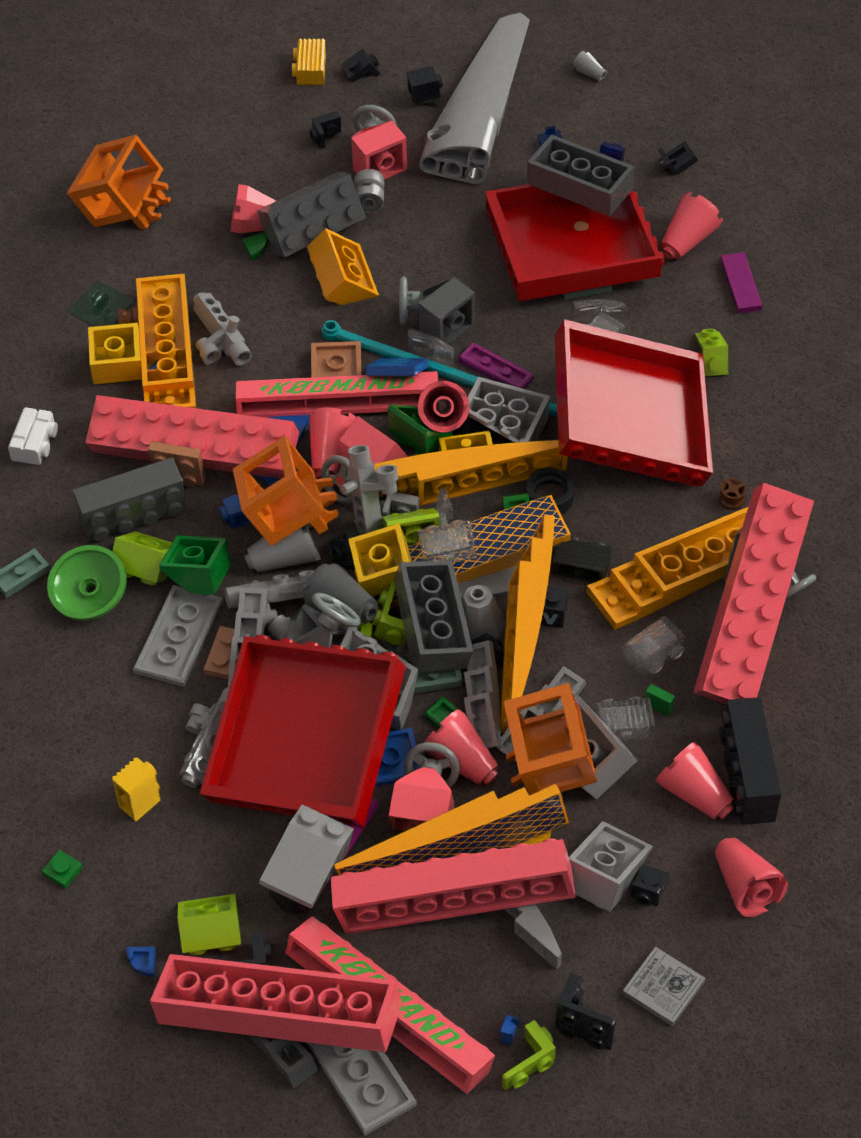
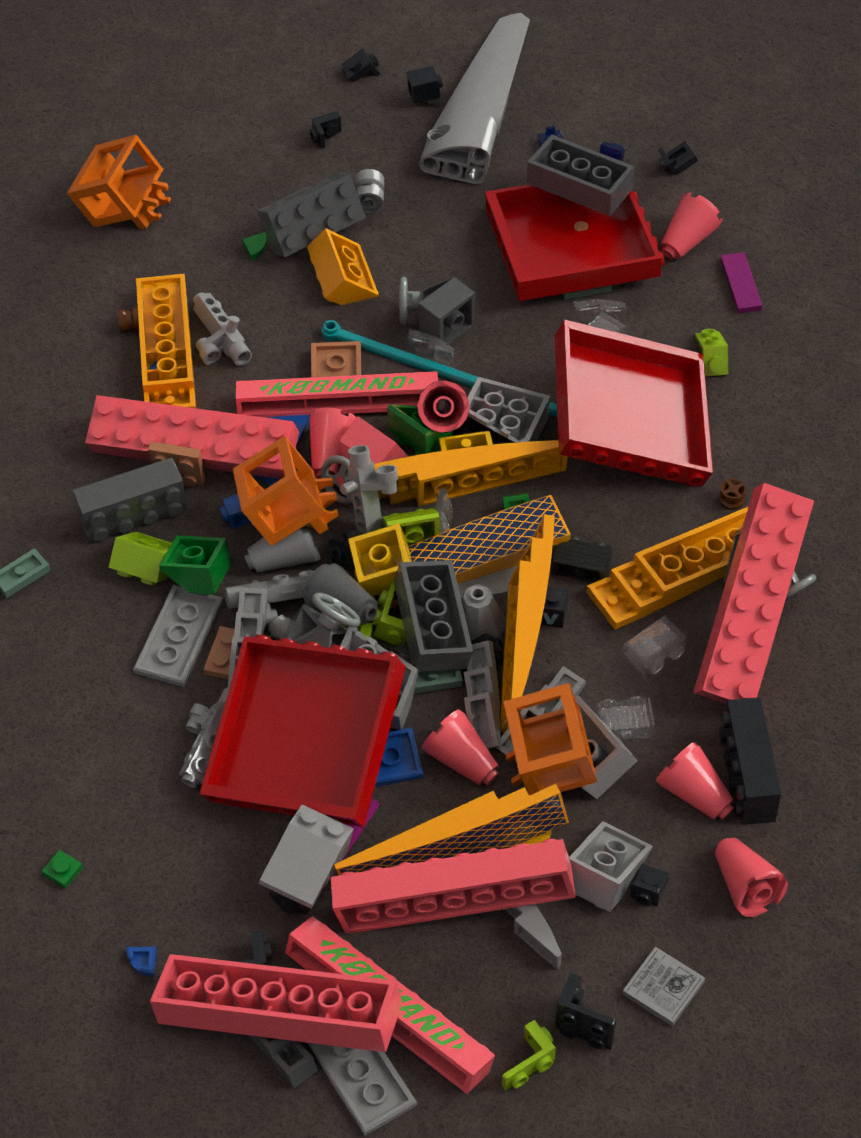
white brick [8,407,58,465] -> none
bright green dish [47,545,127,621] -> none
clear green piece [67,281,135,327] -> none
yellow brick [88,323,142,384] -> none
yellow brick [112,758,161,821] -> none
lime slope [178,894,241,955] -> none
coral cone [230,184,276,233] -> none
yellow brick [292,38,326,85] -> none
coral piece [351,105,407,180] -> none
blue tile [366,358,429,376] -> none
light grey bracket [380,492,419,524] -> none
coral piece [389,742,460,831] -> none
clear brick [418,520,478,563] -> none
green tile [424,696,460,729] -> none
magenta tile [458,342,534,389] -> none
blue tile [500,1015,520,1046] -> none
black tyre [525,467,575,515] -> none
light grey cone [573,51,607,82] -> none
green tile [645,684,675,717] -> none

